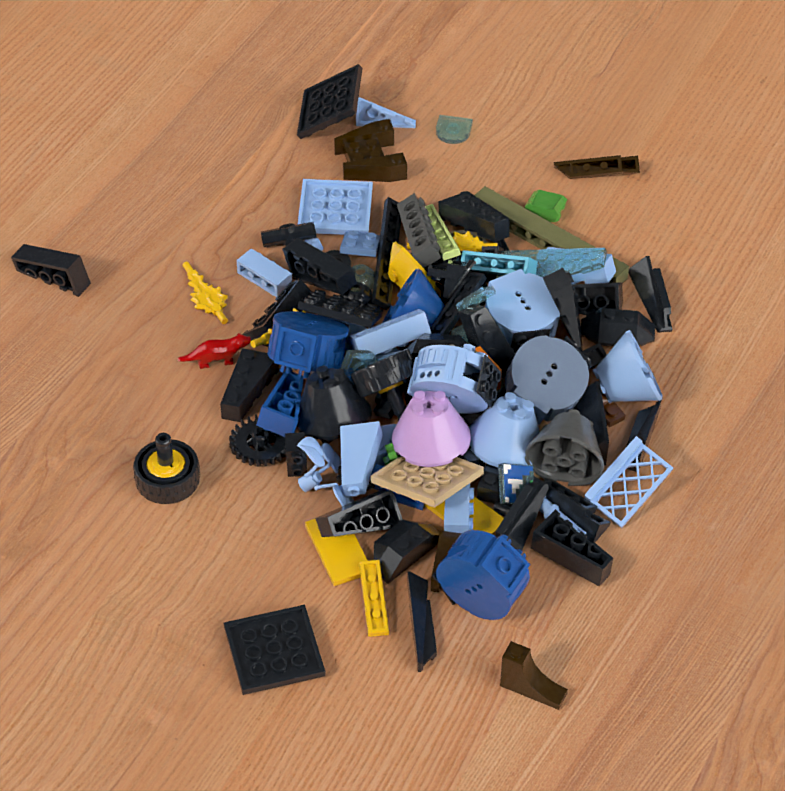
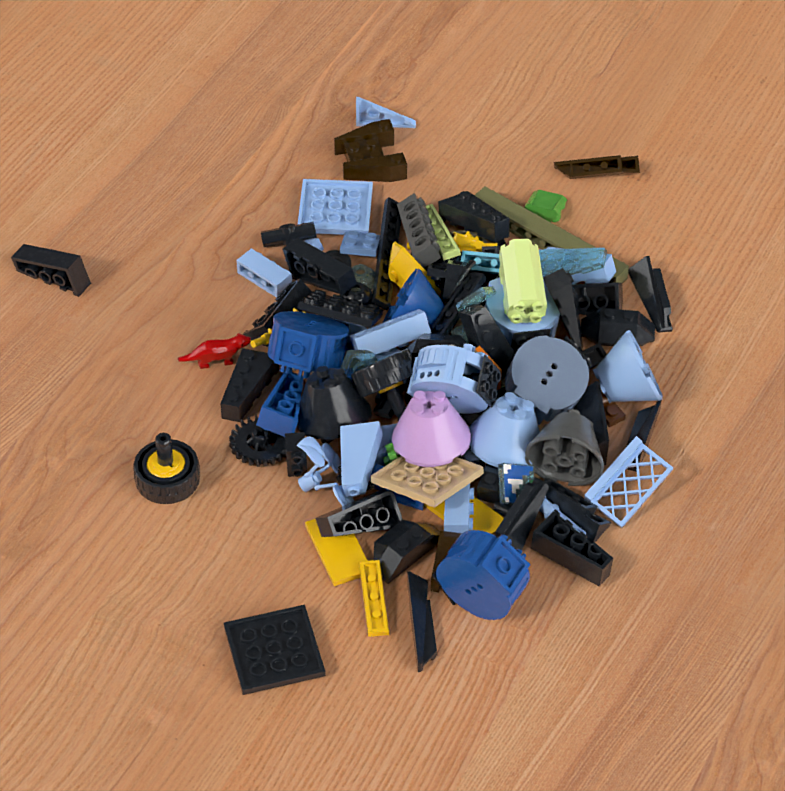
yellow piece [182,261,228,324] -> none
black plate [297,64,363,139] -> none
clear light blue tile [436,115,473,144] -> none
dark brown arch [500,641,568,710] -> none
none -> yellowish green brick [499,239,547,324]

